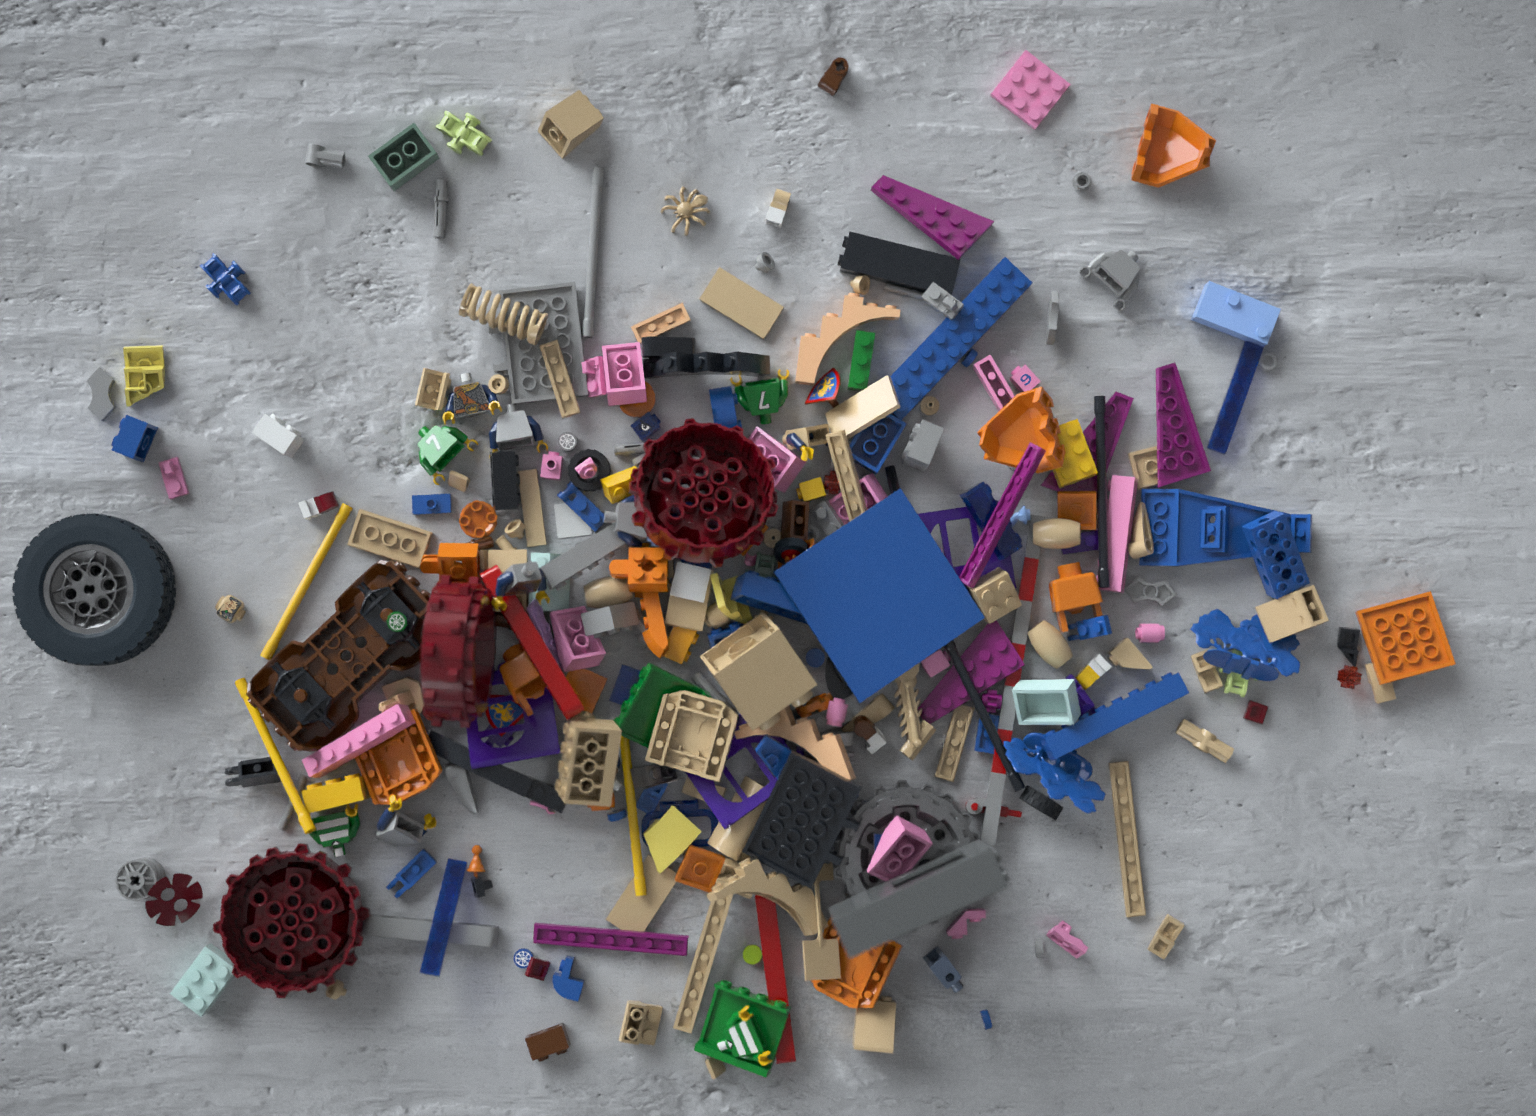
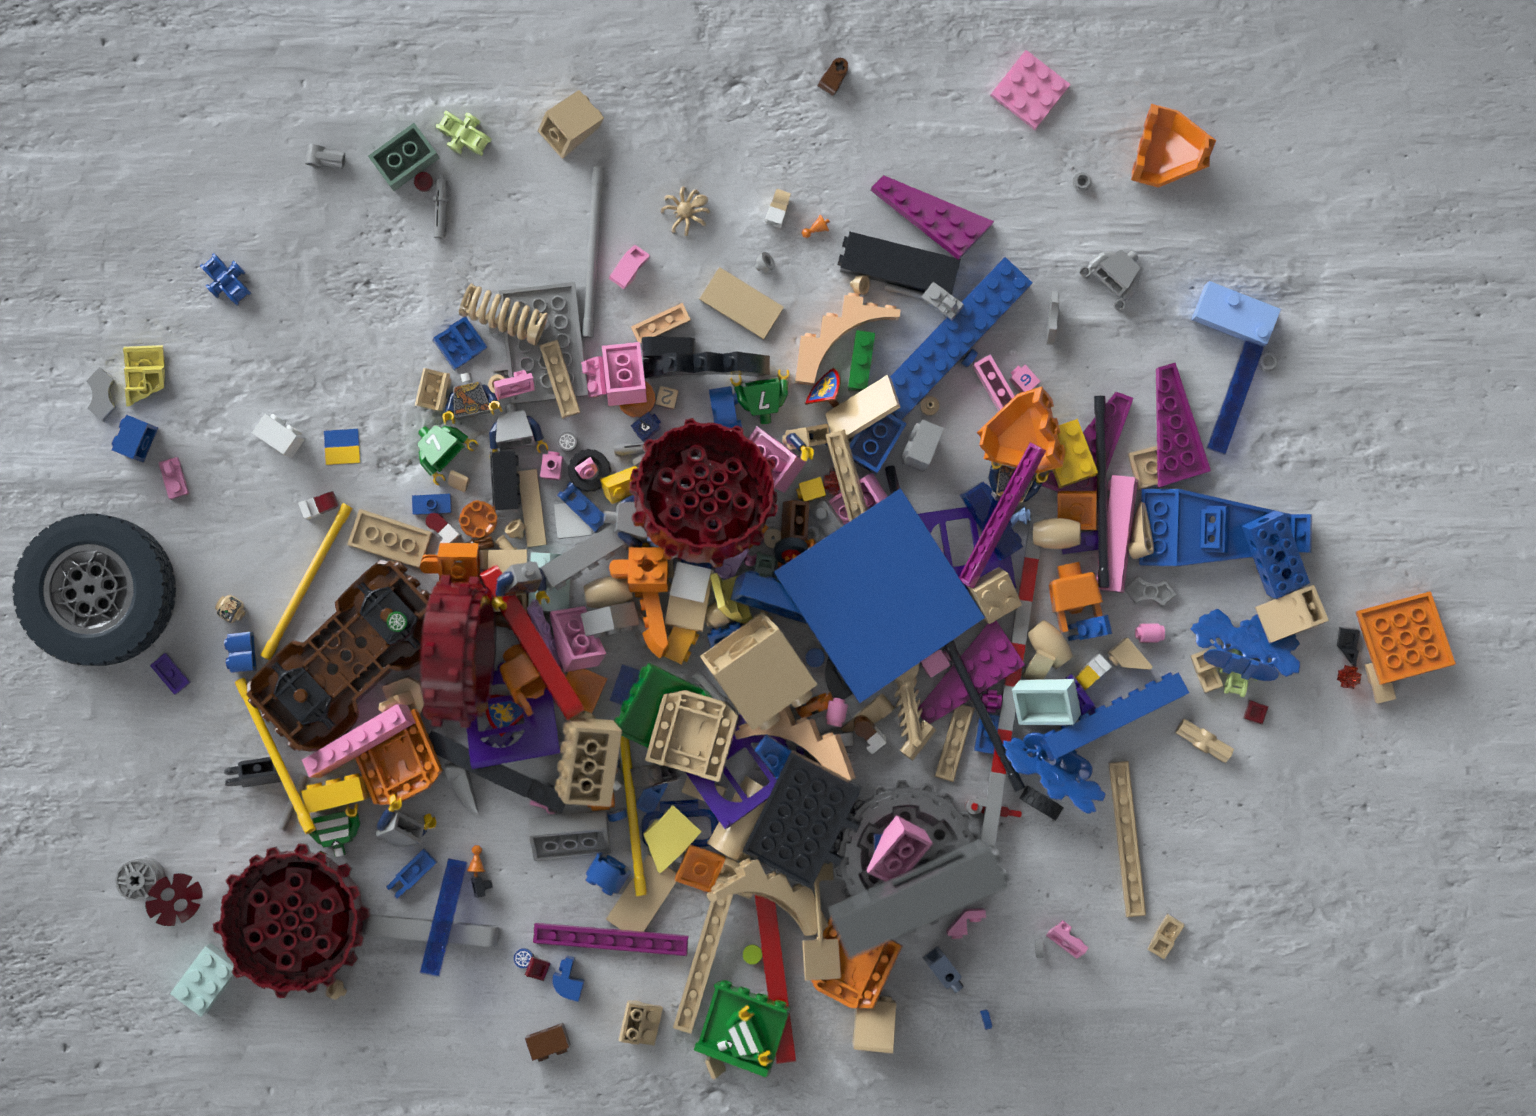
none -> dark purple plate [150,653,191,695]
none -> blue brick [224,632,257,673]
none -> sticker [324,429,360,465]
none -> dark red tile [414,172,434,192]
none -> leg [426,513,461,543]
none -> blue slope [433,317,487,371]
none -> bright pink hinge [494,370,534,400]
none -> light grey slope [529,811,611,861]
none -> blue brick [586,852,631,896]
none -> bright pink slope [609,245,650,289]
none -> tan tile [656,386,679,409]
none -> lavender plate [714,548,750,580]
none -> orange piece [802,215,830,238]
none -> torso [988,461,1049,504]
none -> tan slope [1022,649,1056,680]

